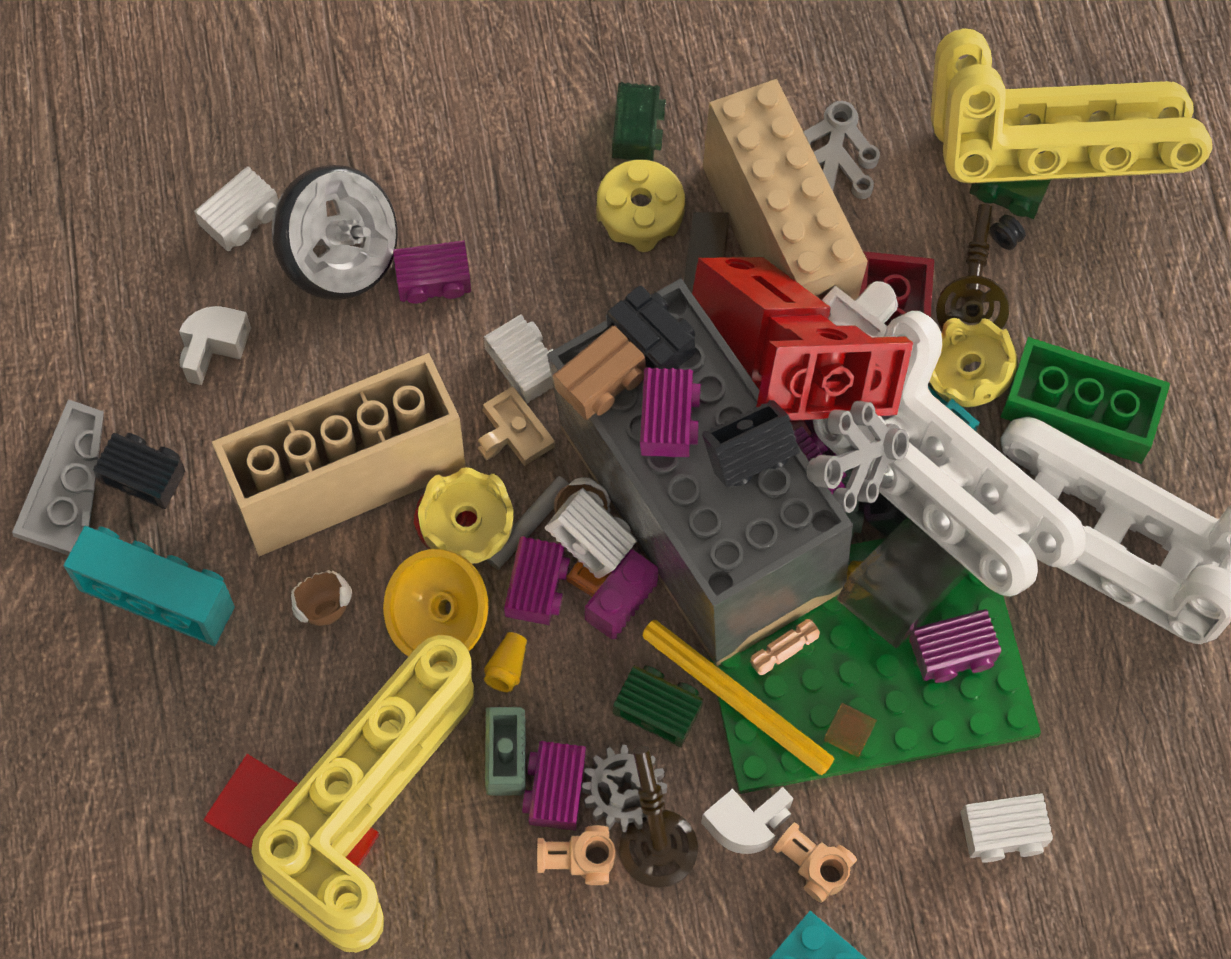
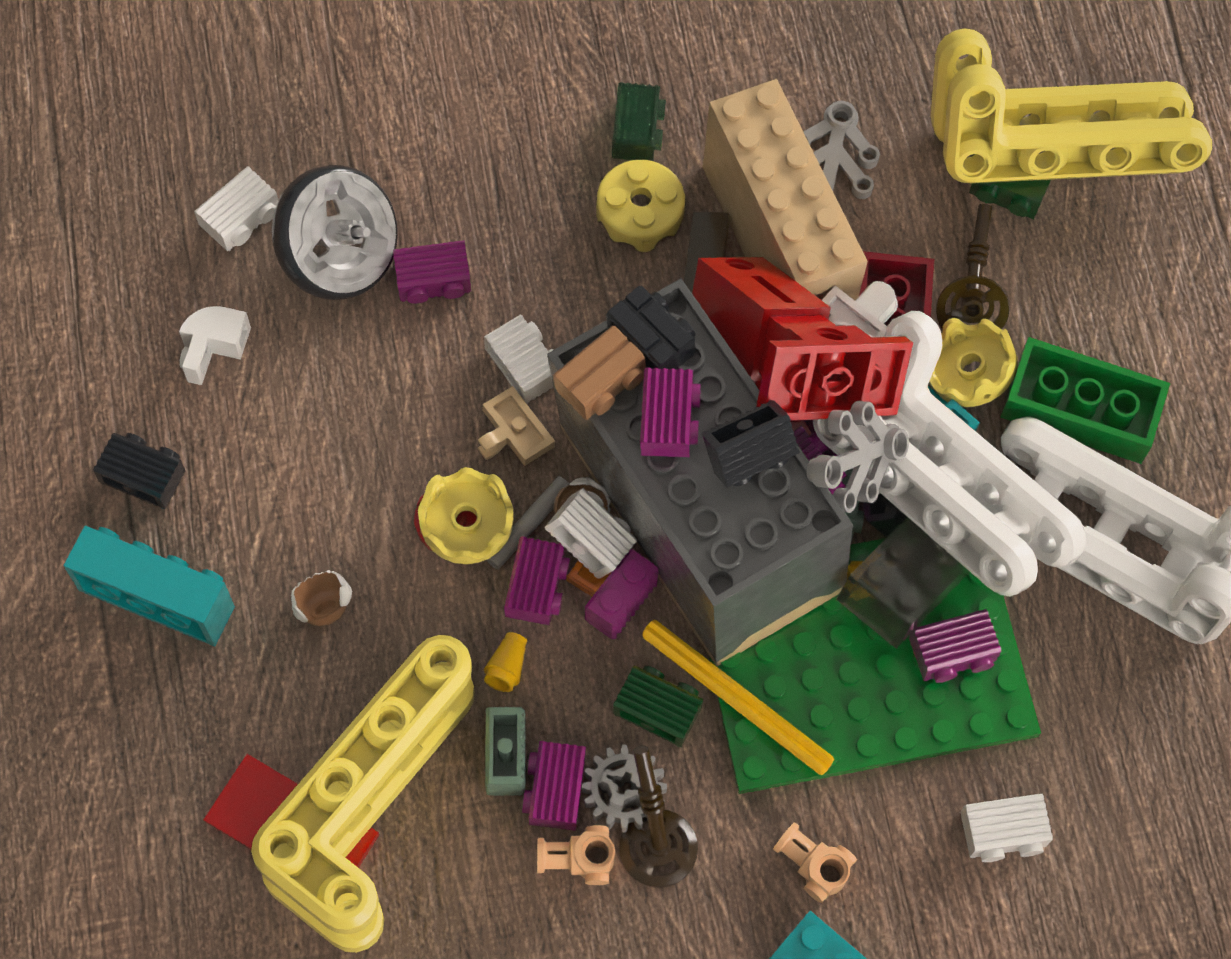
light grey wing [12,399,104,555] -> none
tan brick [212,353,466,557] -> none
yellow dish [383,549,488,664] -> none
white brick [701,787,794,854] -> none
light nougat axle [750,619,820,675] -> none
clear orange plate [824,703,877,758] -> none
black bush [990,214,1026,250] -> none

